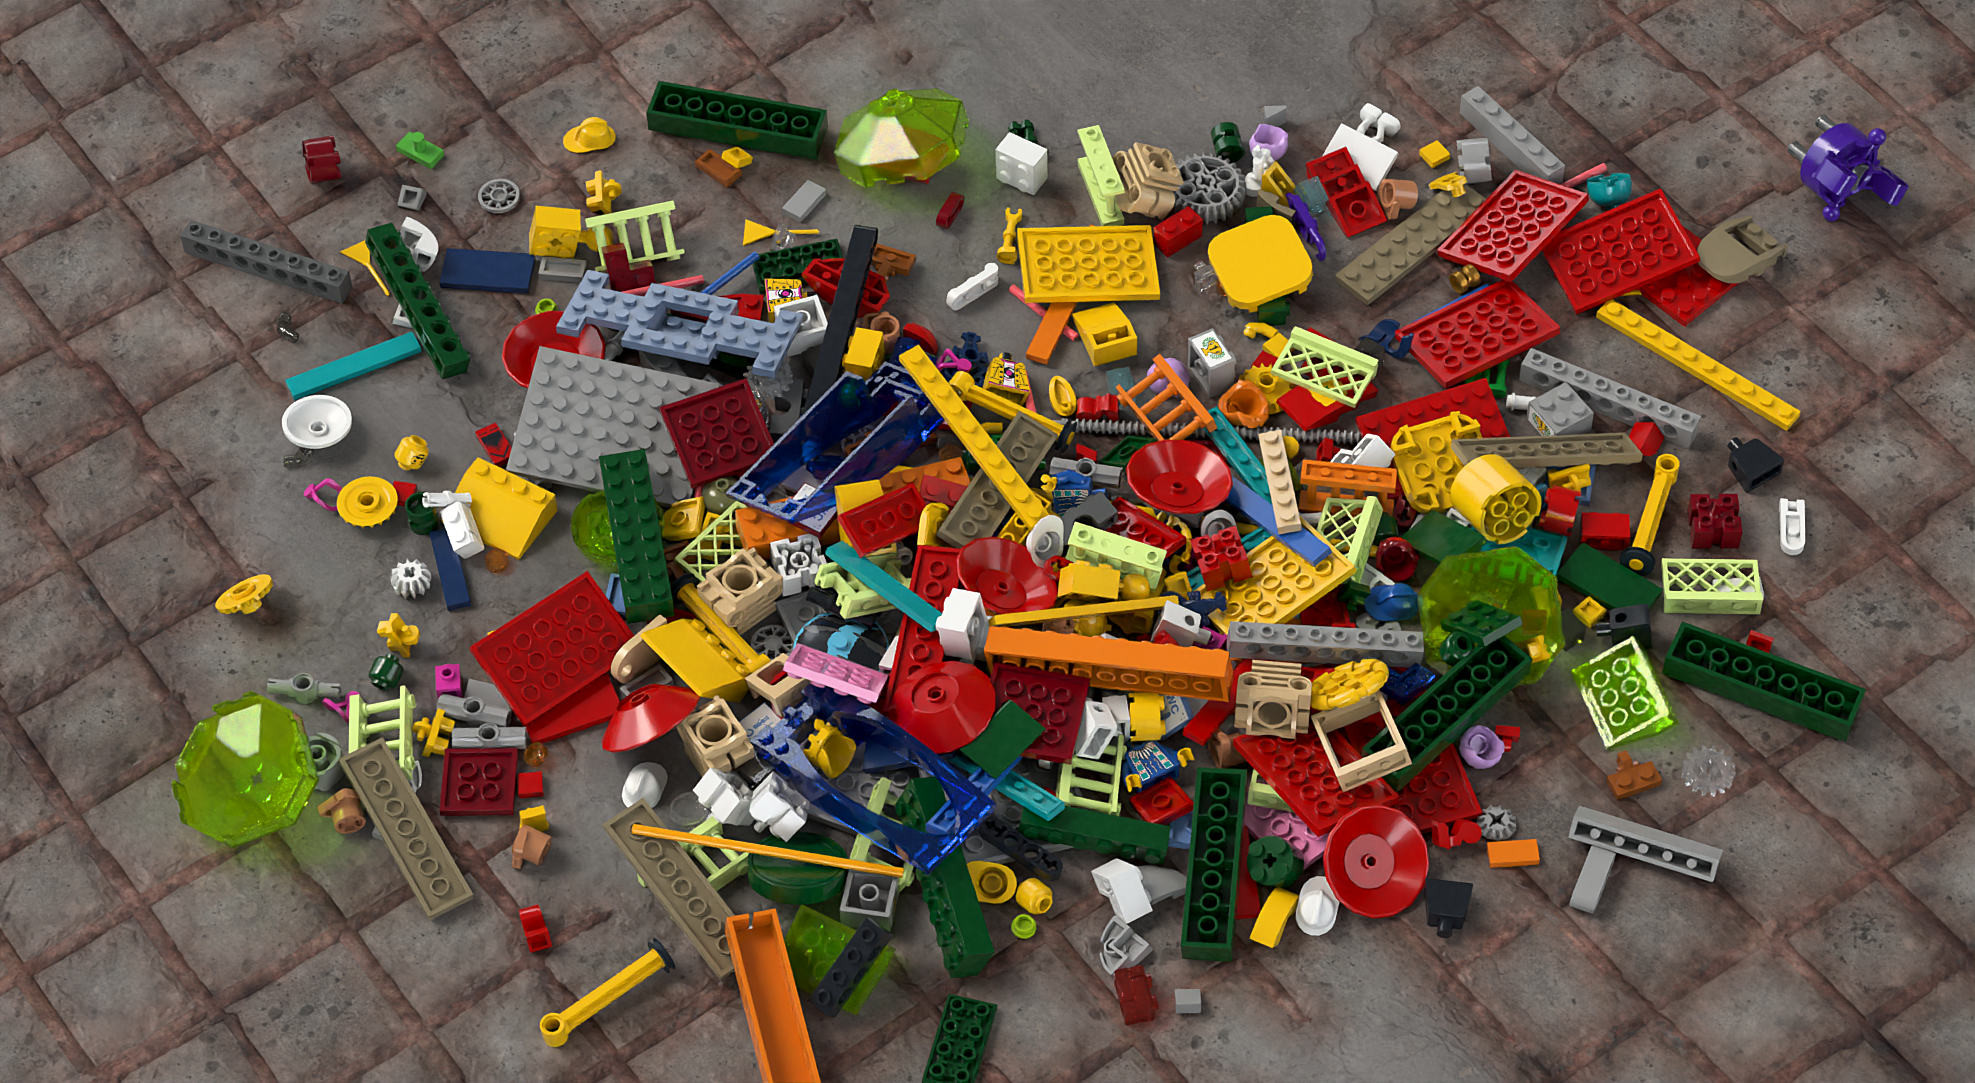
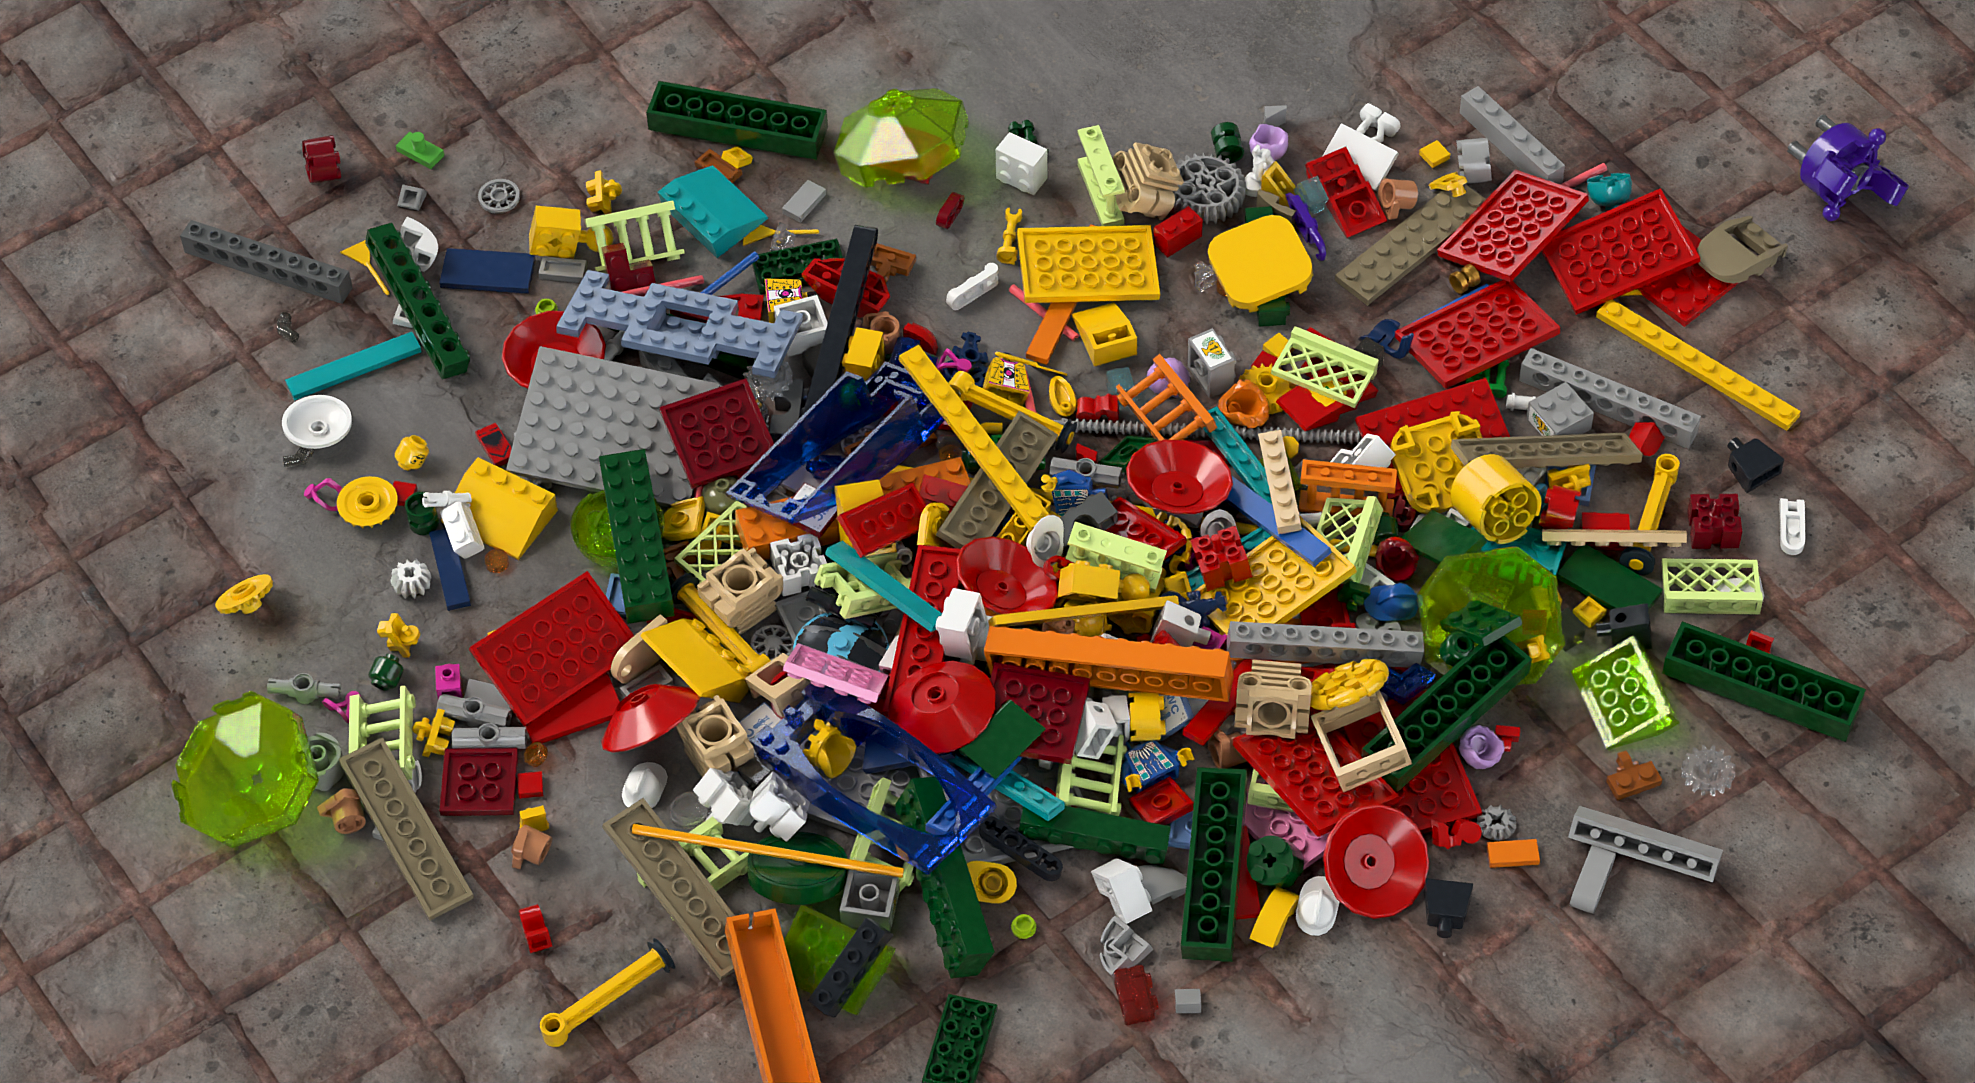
yellow piece [563,117,616,153] -> none
yellow head [1016,878,1053,915] -> none
yellow arm [1243,323,1279,339] -> none
red tile [1315,438,1341,462] -> none
none -> teal slope [658,165,768,258]
none -> yellow piece [995,352,1067,376]
none -> tan plate [1542,529,1687,547]

